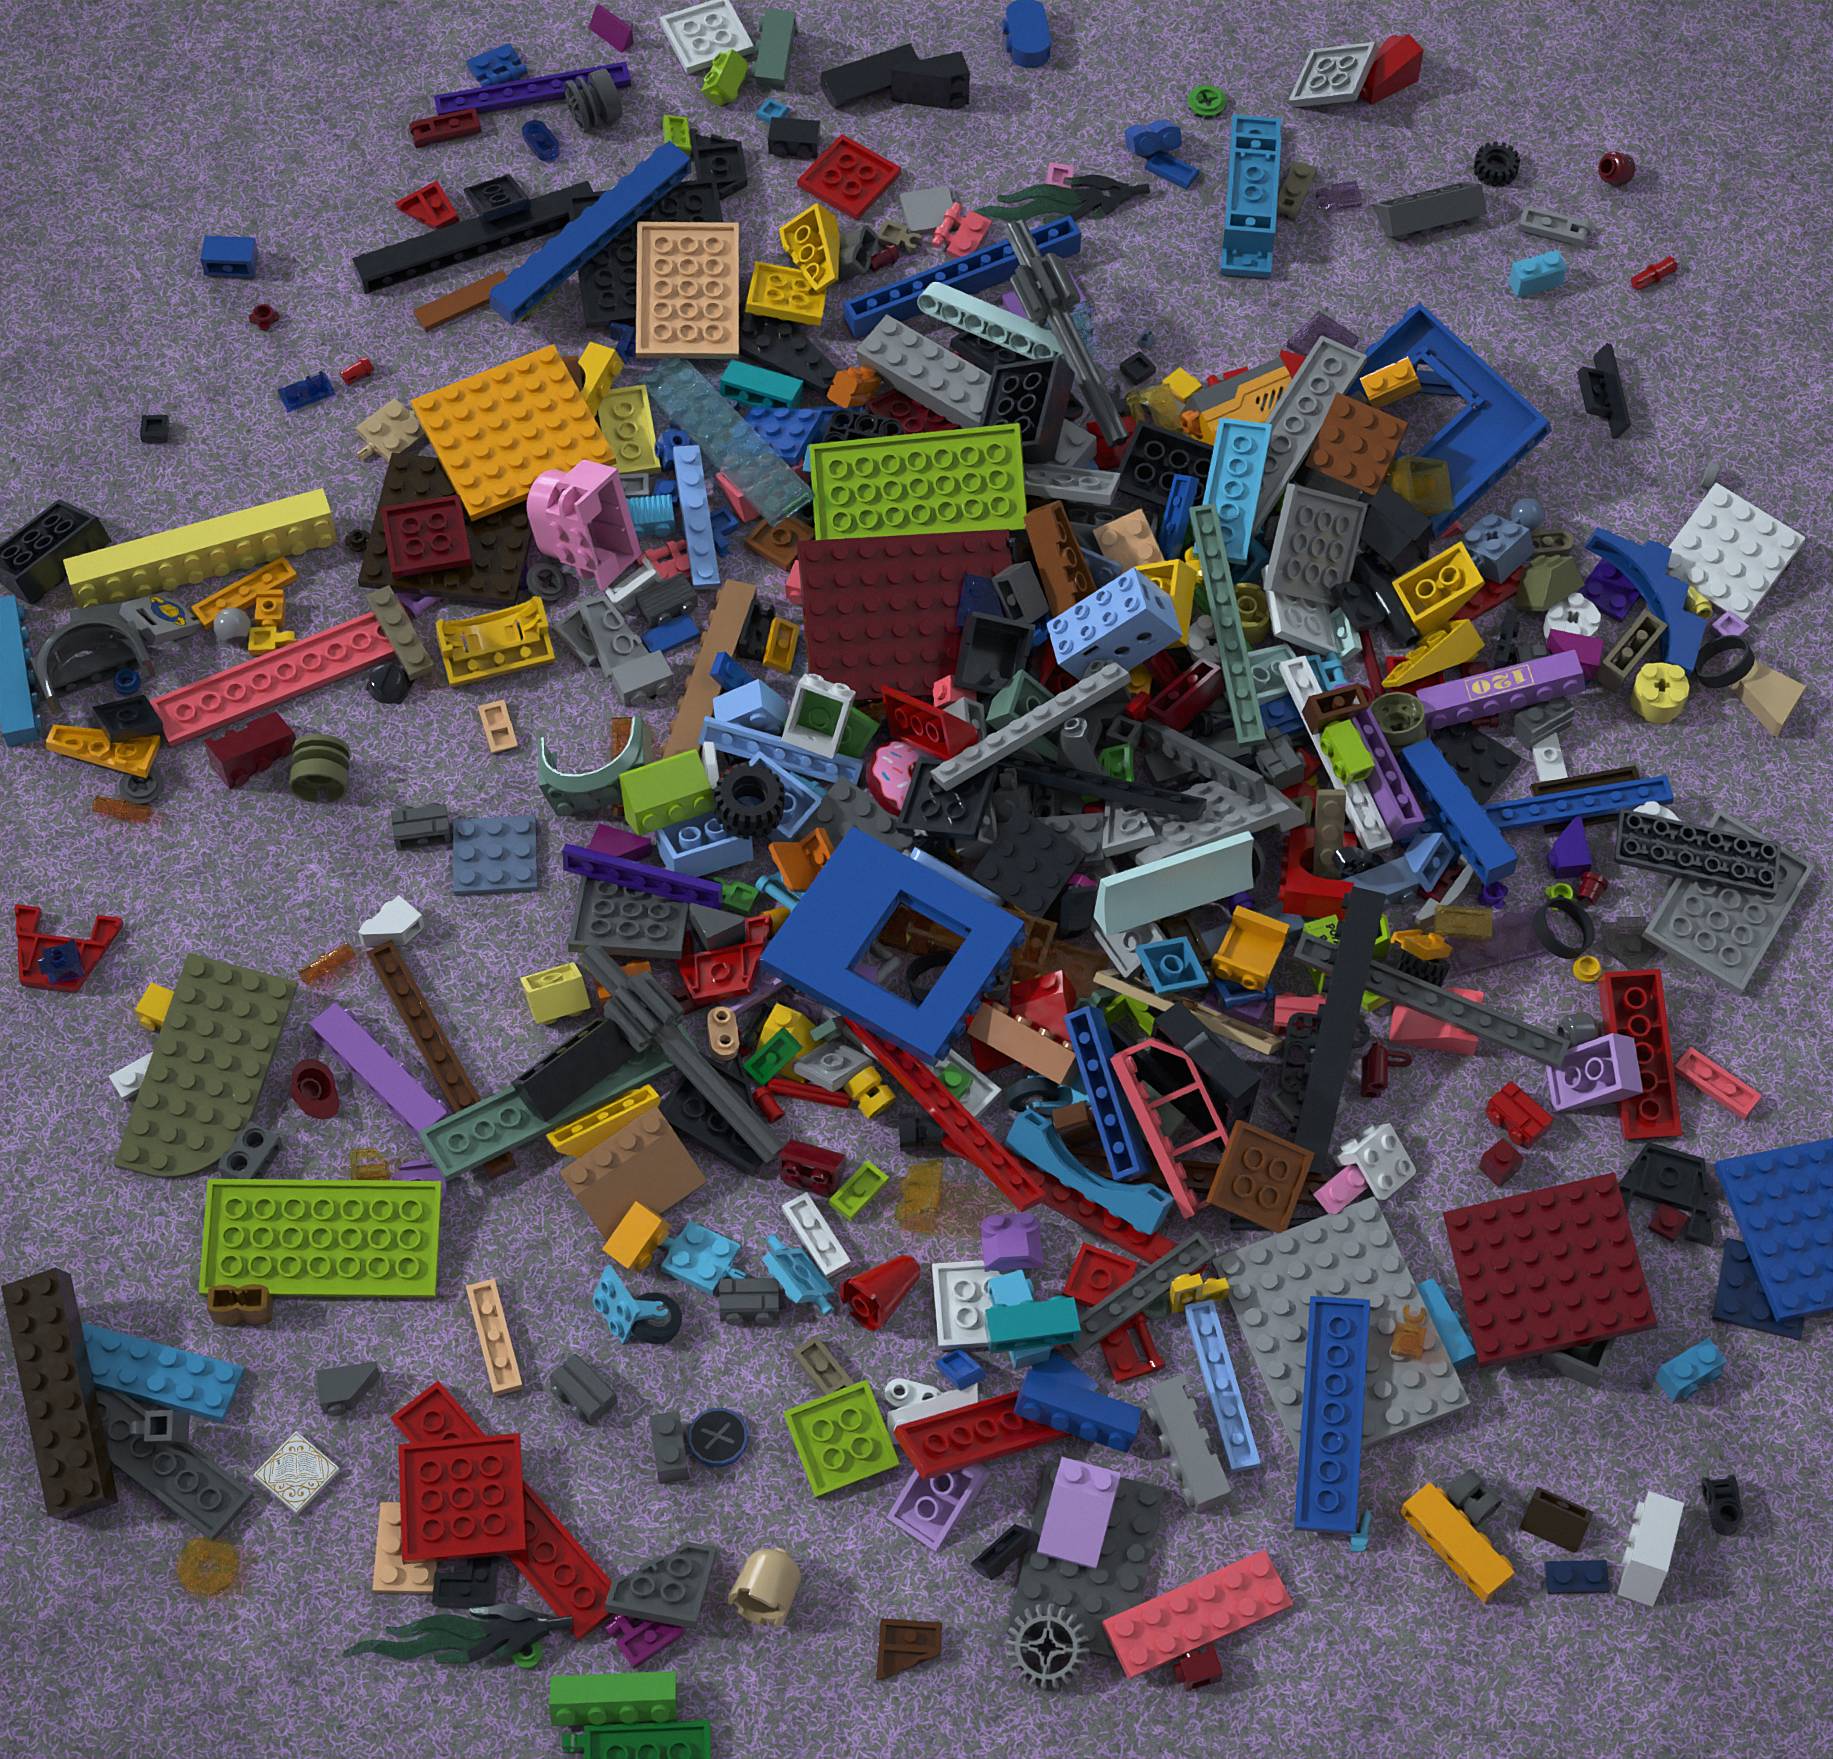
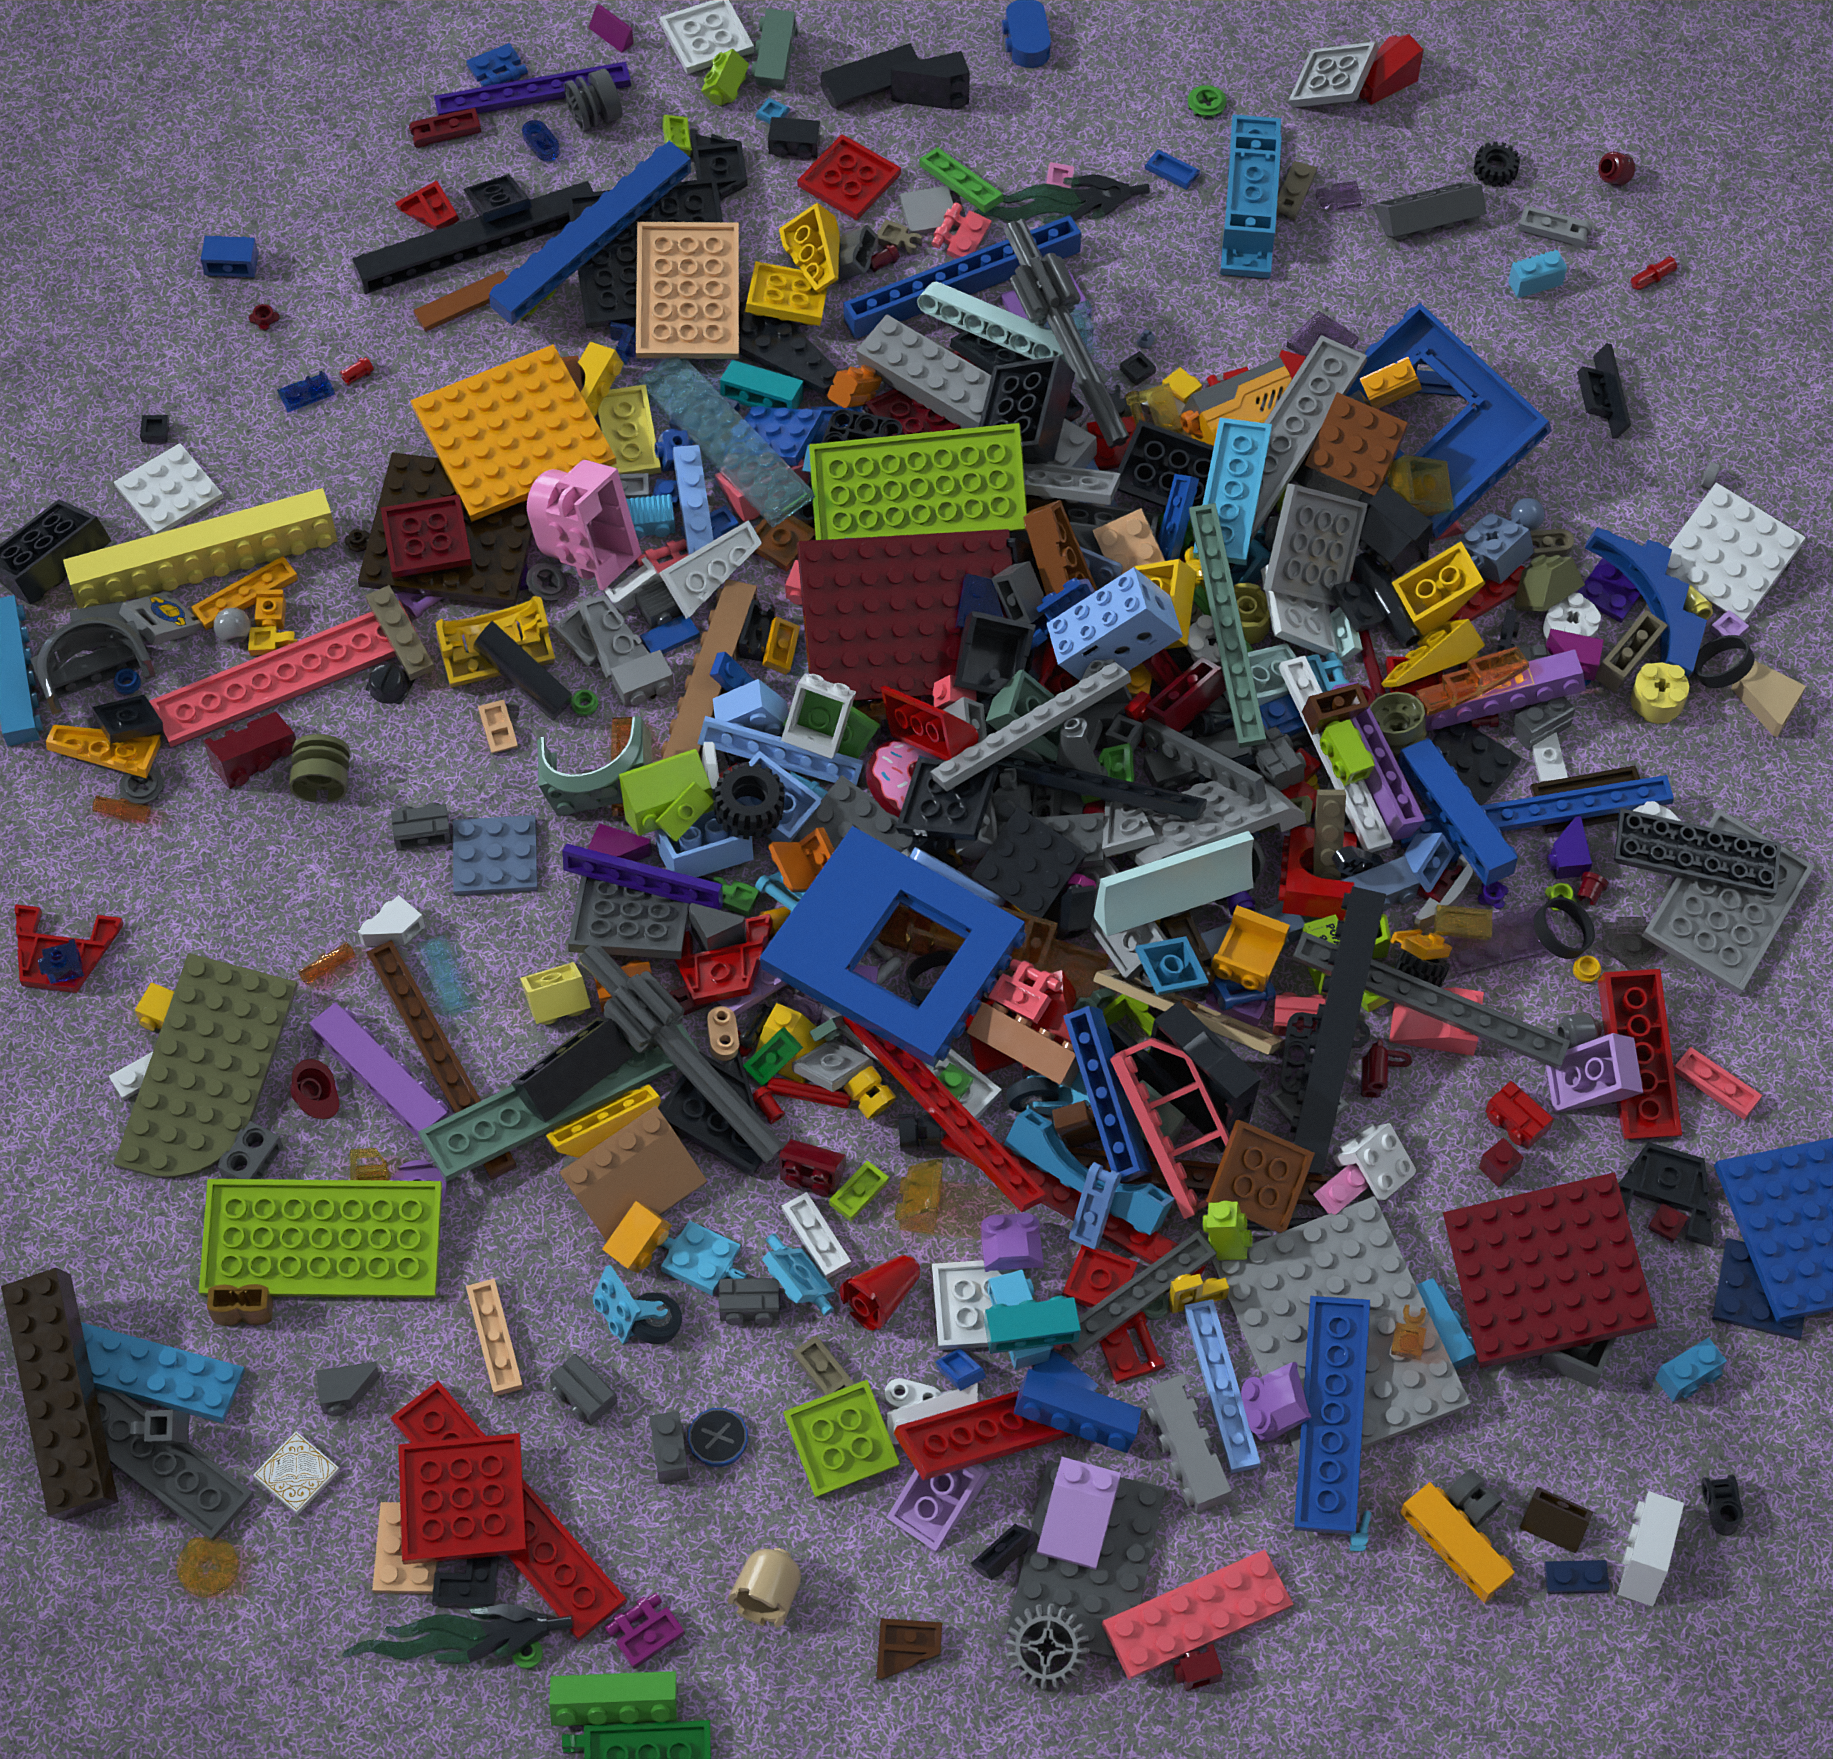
tan plate [356,398,427,462] -> none
dark grey plate [605,1542,717,1629] -> none
blue brick [1124,119,1182,156] -> none
none -> white plate [114,443,223,534]
none -> clear light blue plate [418,935,470,1017]
none -> black brick [473,621,572,721]
none -> bright green plate [571,690,598,716]
none -> lime plate [655,782,714,842]
none -> white wing [659,520,762,619]
none -> bright green plate [919,147,1003,213]
none -> coral plate [988,959,1062,1024]
none -> blue bracket [1036,577,1096,621]
none -> medium blue plate [1069,1162,1121,1250]
none -> lime brick [1203,1201,1253,1260]
none -> medium lavender slope [1241,1362,1312,1442]
none -> clear orange slope [1416,646,1529,716]

